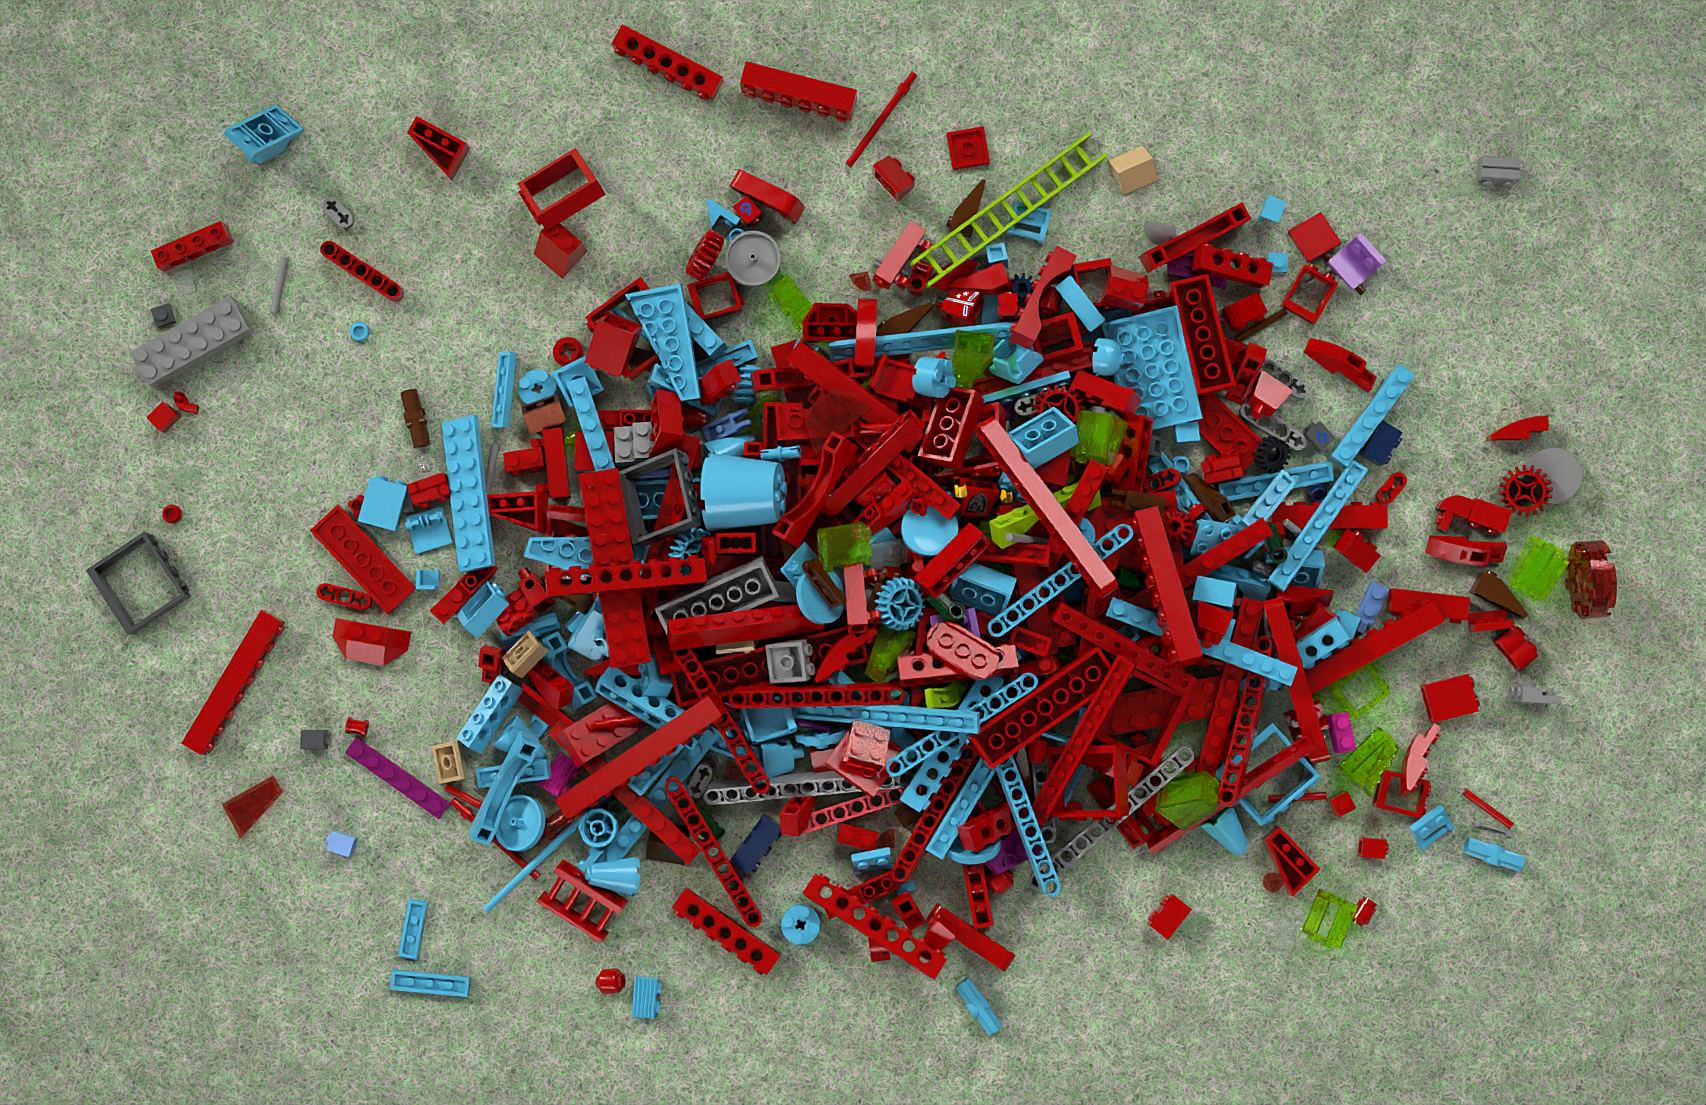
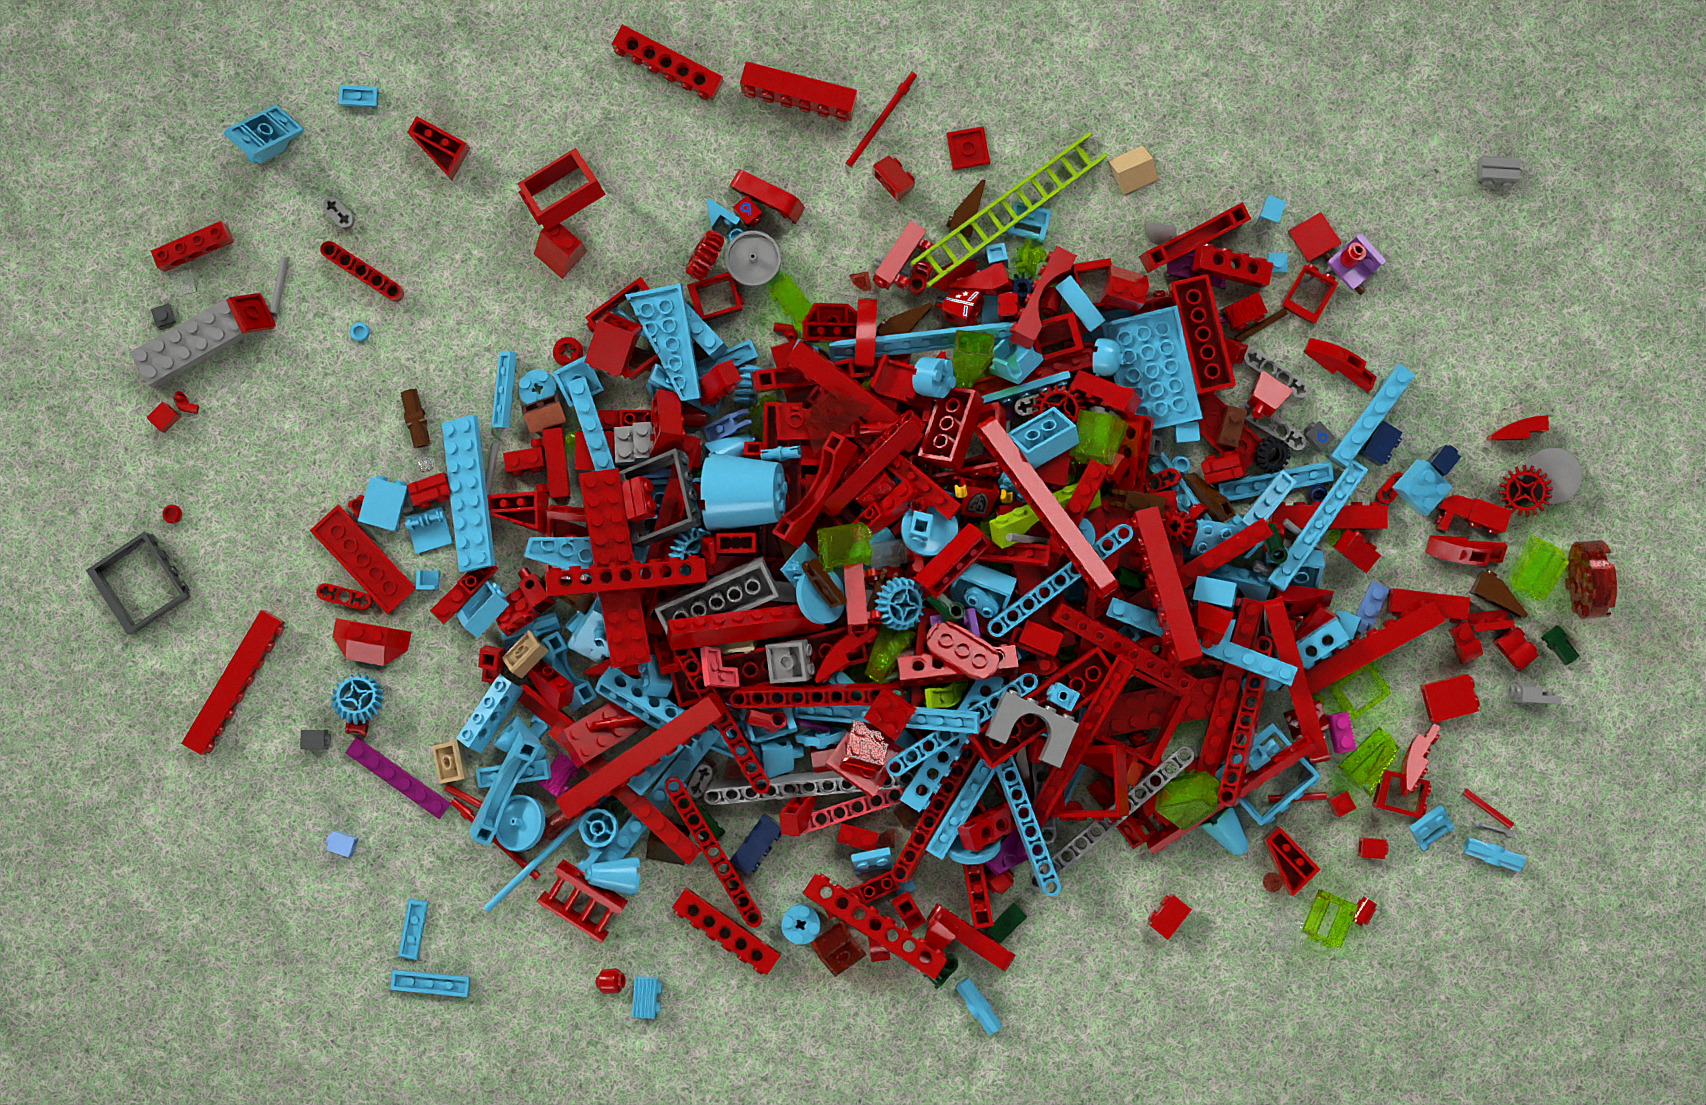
clear red wing [222,776,283,838] -> none
red slope [1225,342,1267,405] -> none
none -> red tile [226,293,276,334]
none -> medium azure gear [331,673,384,725]
none -> medium azure plate [338,85,379,108]
none -> red brick [621,476,656,523]
none -> coral plate [700,646,740,689]
none -> red piece [745,708,787,733]
none -> red arm [773,322,798,342]
none -> clear red brick [810,921,867,977]
none -> red plate [864,686,917,741]
none -> medium azure brick [908,511,933,543]
none -> dark green piece [923,953,958,989]
none -> medium azure plate [964,587,999,618]
none -> light grey arch [984,690,1079,768]
none -> dark green plate [986,902,1027,944]
none -> clear neon green hips [1015,238,1047,277]
none -> red panel [1019,619,1065,656]
none -> medium azure brick [1046,682,1080,711]
none -> copper brick [1215,405,1247,449]
none -> medium azure plate [1249,739,1281,771]
none -> red brick [1340,242,1366,268]
none -> medium azure brick [1392,459,1453,516]
none -> dark blue brick [1427,445,1461,476]
none -> red brick [1448,621,1483,664]
none -> dark green piece [1541,625,1580,665]

